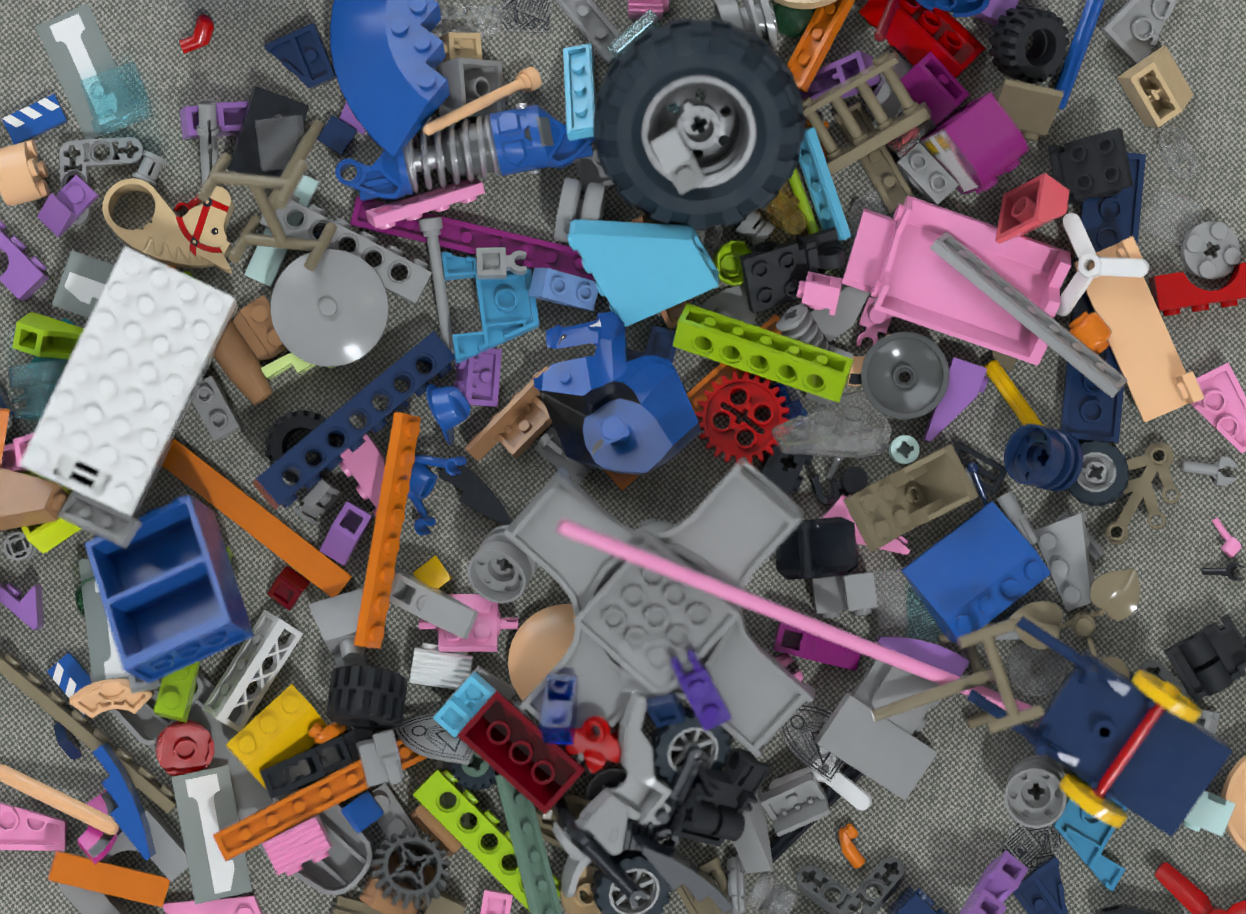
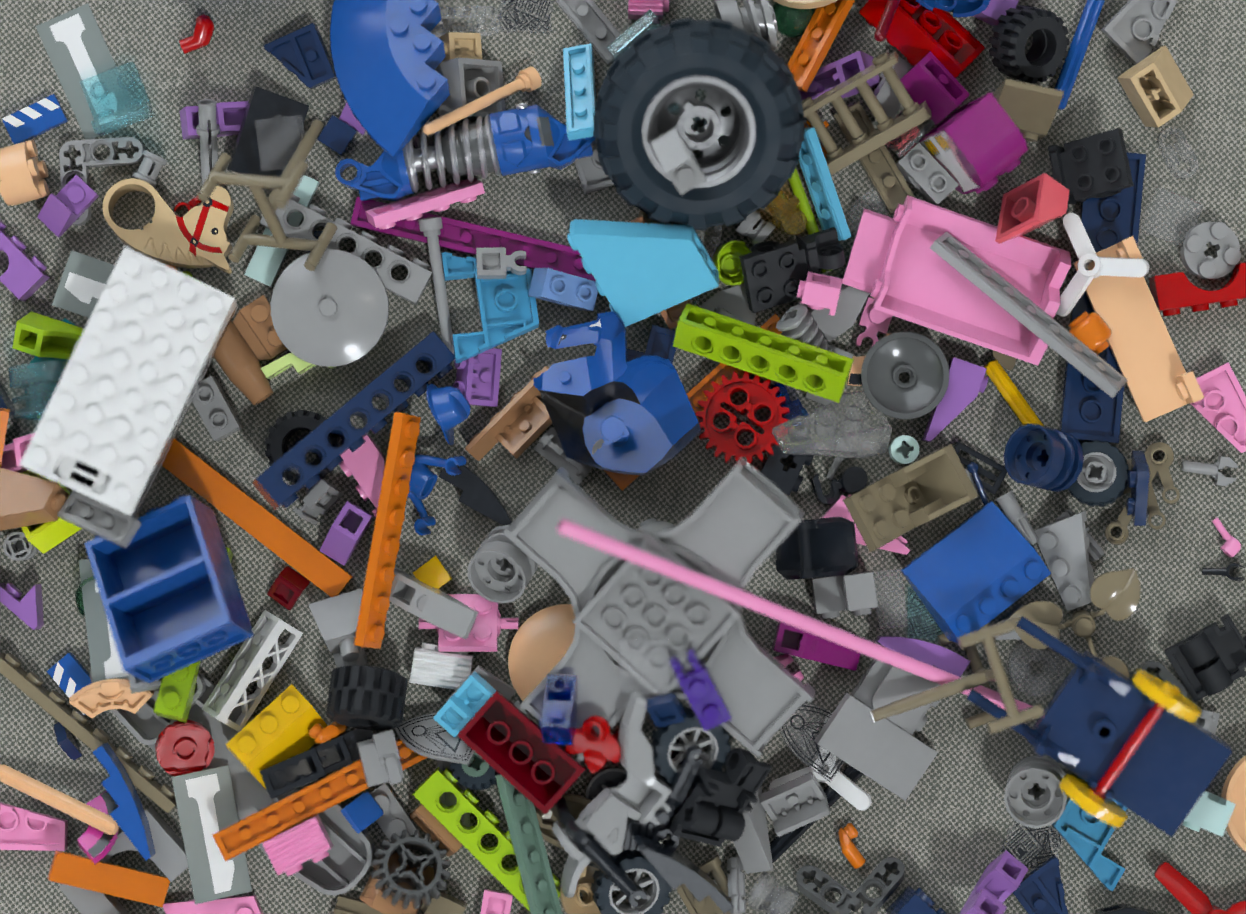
light grey wheel [554,178,606,242] -> none
none -> dark blue wing [1126,451,1150,526]

